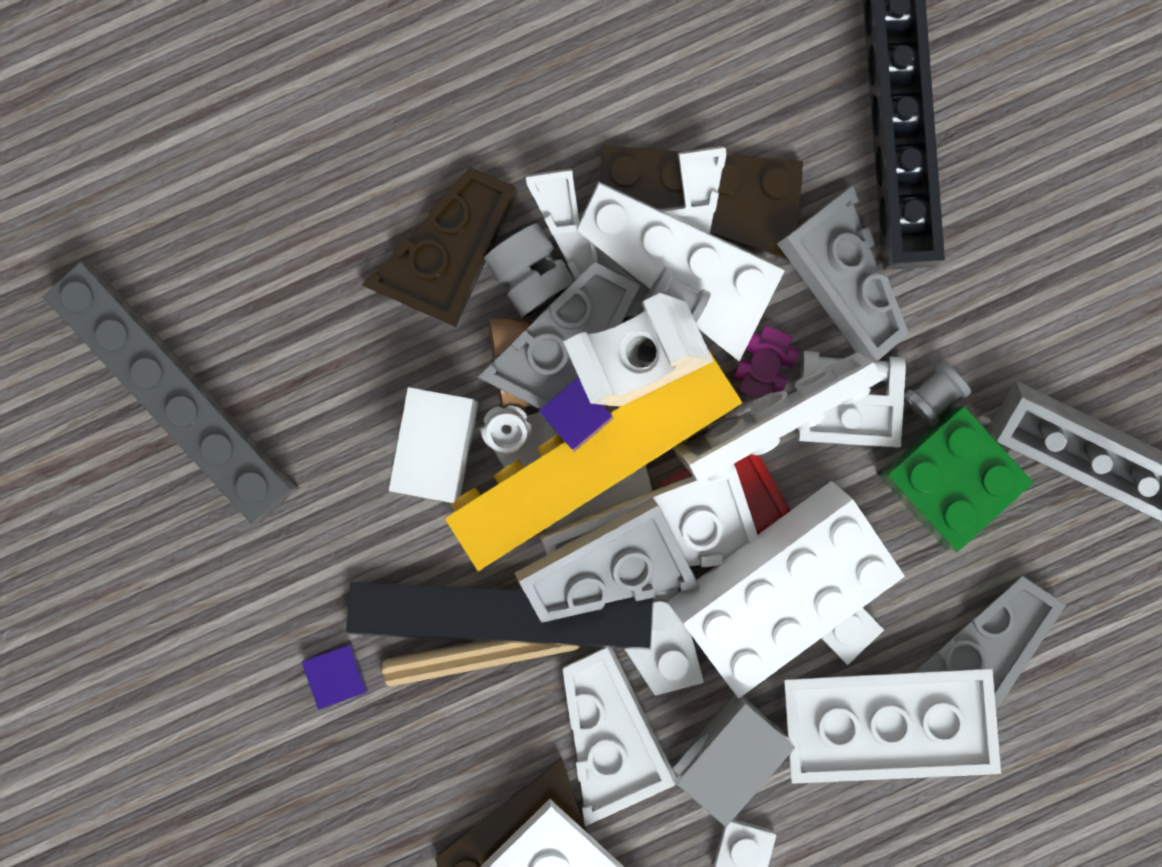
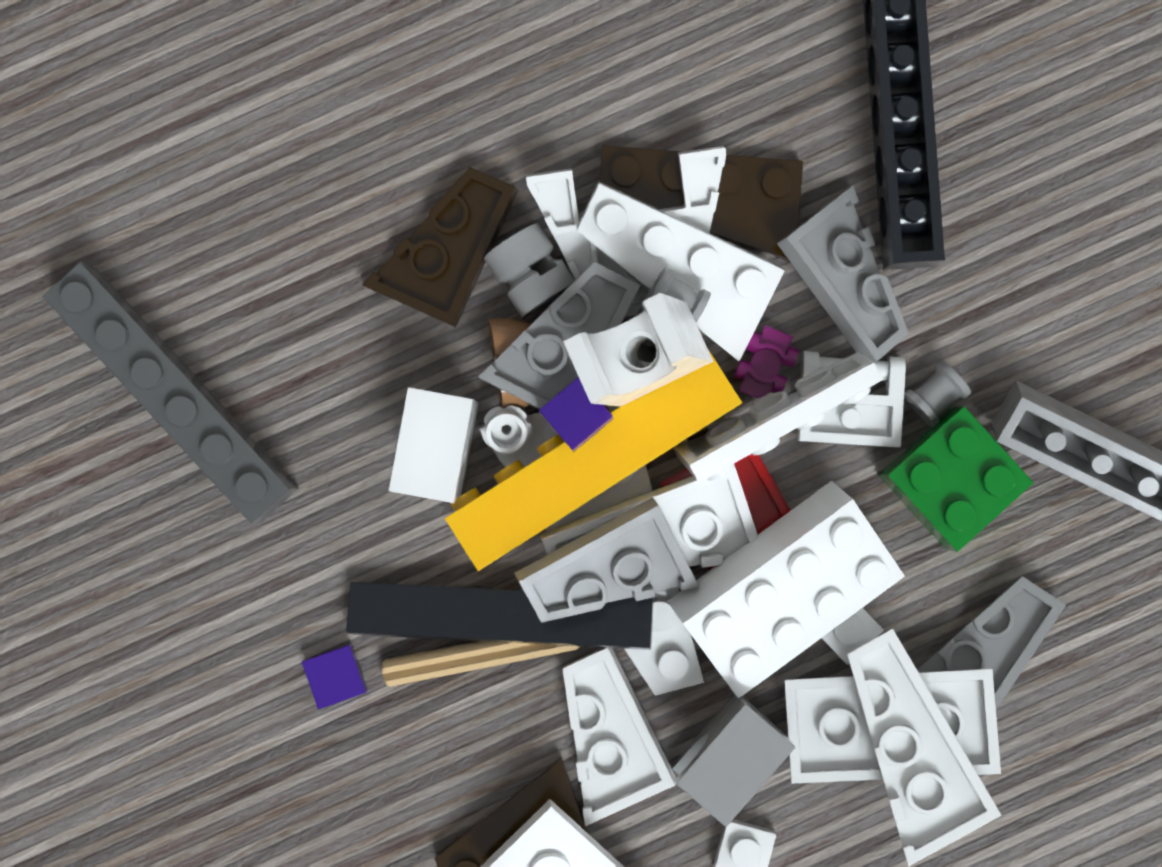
none -> white wing [847,629,1002,867]

